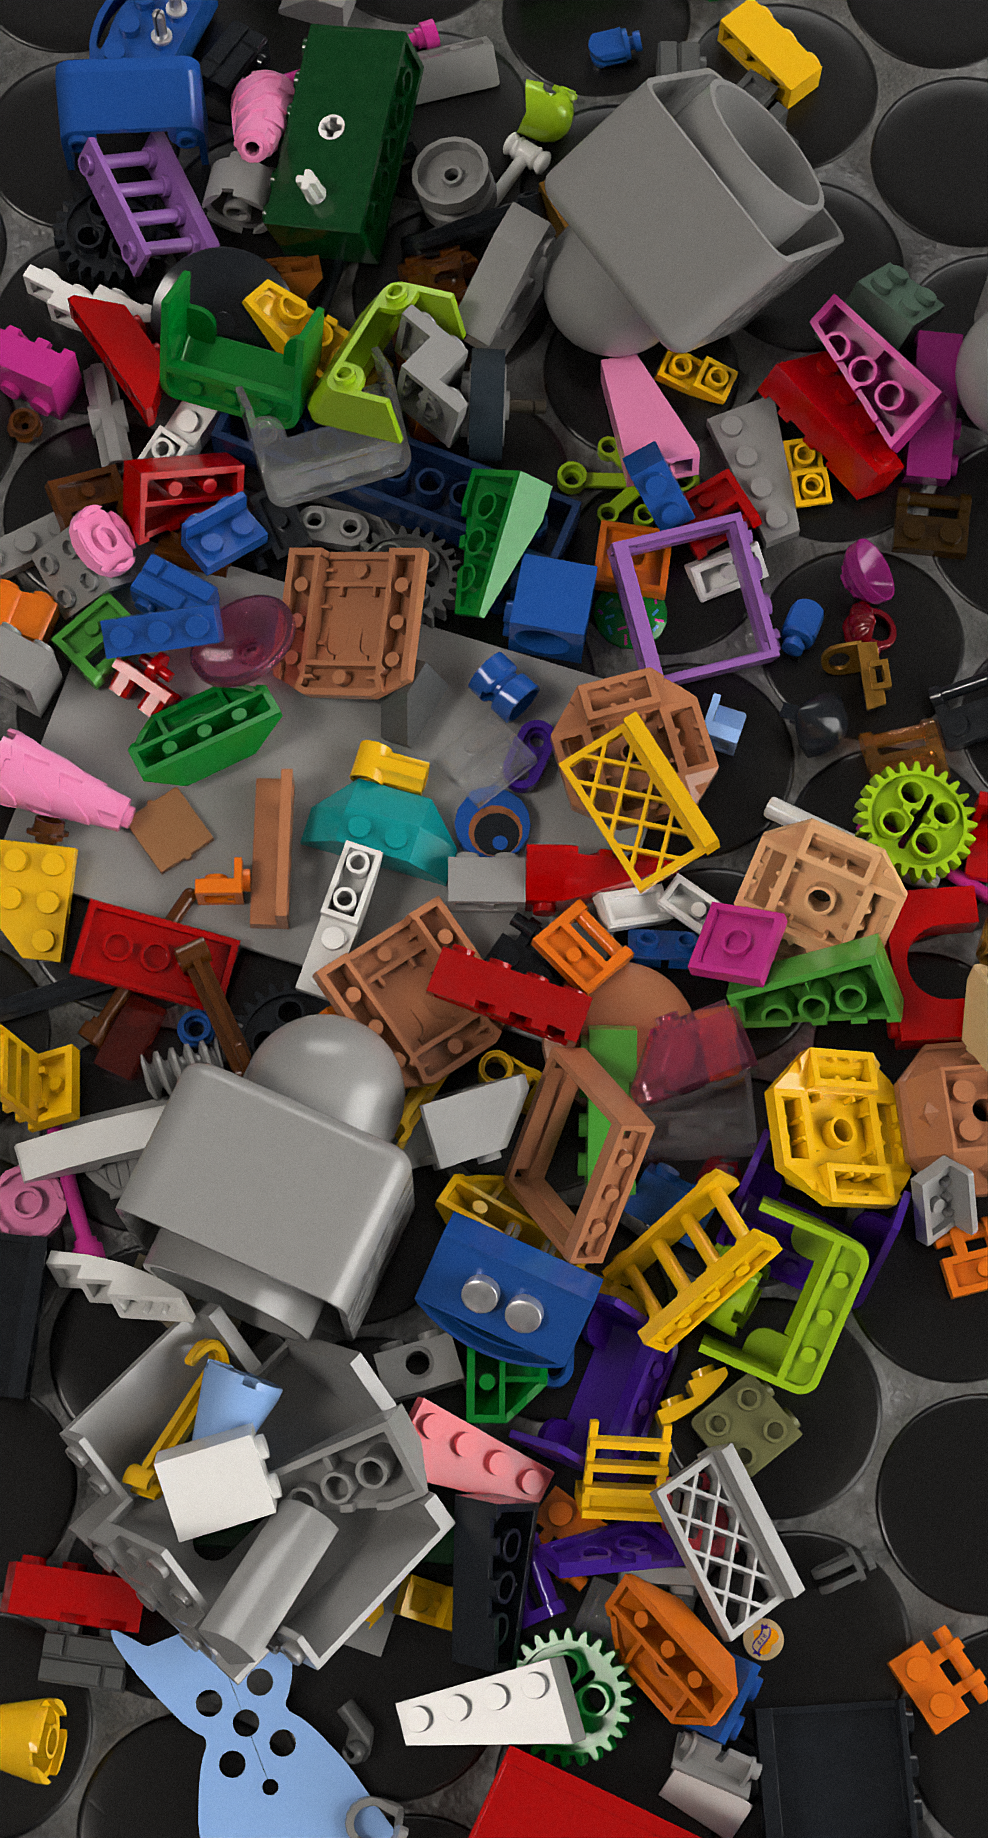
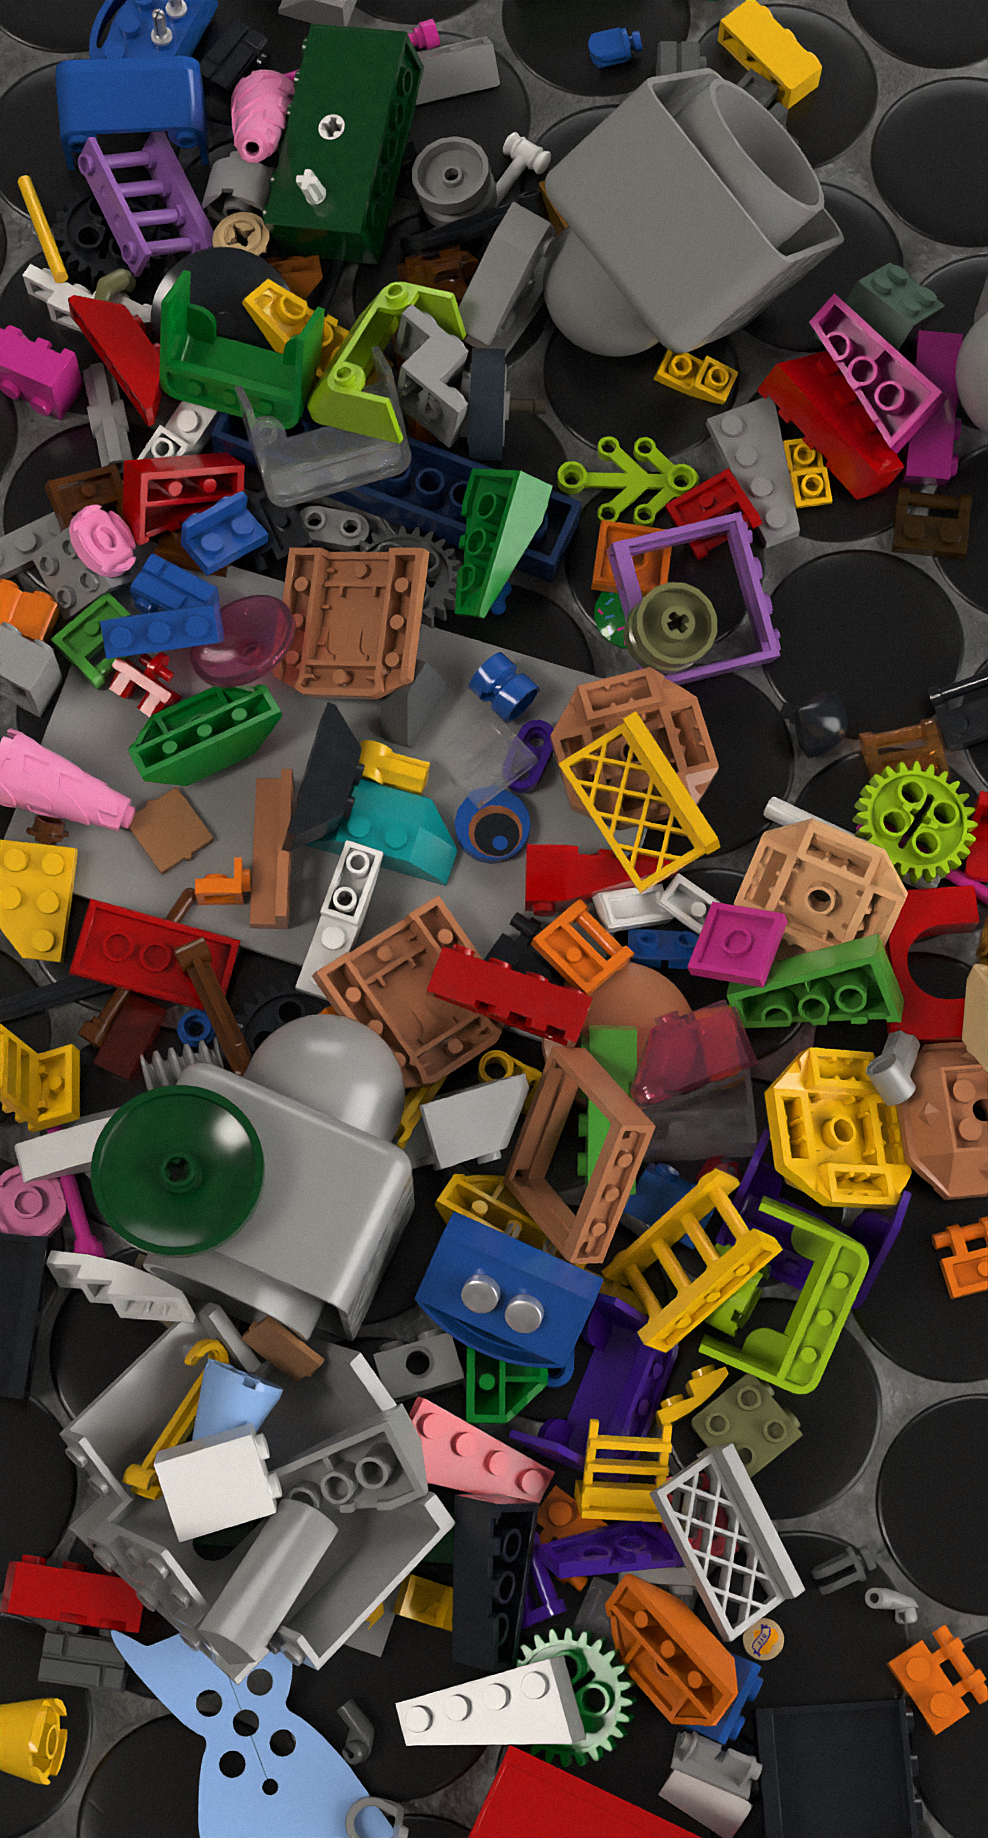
reddish brown plate [7,408,44,443] -> none
light grey brick [448,852,526,913] -> none
blue brick [503,553,598,663] -> none
lime helmet [517,79,578,143] -> none
bright pink slope [601,354,700,487] -> none
blue brick [622,441,696,531] -> none
white slope [684,540,769,602] -> none
light blue panel [705,693,746,756] -> none
blue arm [781,599,824,657] -> none
pearl gold piece [821,640,892,710] -> none
magenta piece [840,538,895,605] -> none
dark red piece [842,600,897,656] -> none
light grey bracket [910,1155,978,1246] -> none
none -> yellow bar [17,175,68,283]
none -> dark green dish [91,1085,265,1258]
none -> olive arm [94,269,136,302]
none -> tan gear [212,212,271,256]
none -> medium nougat piece [241,1316,325,1383]
none -> black wedge [281,702,365,852]
none -> olive wheel [624,582,717,675]
none -> light grey arm [865,1588,918,1624]
none -> light grey piece [866,1030,920,1106]

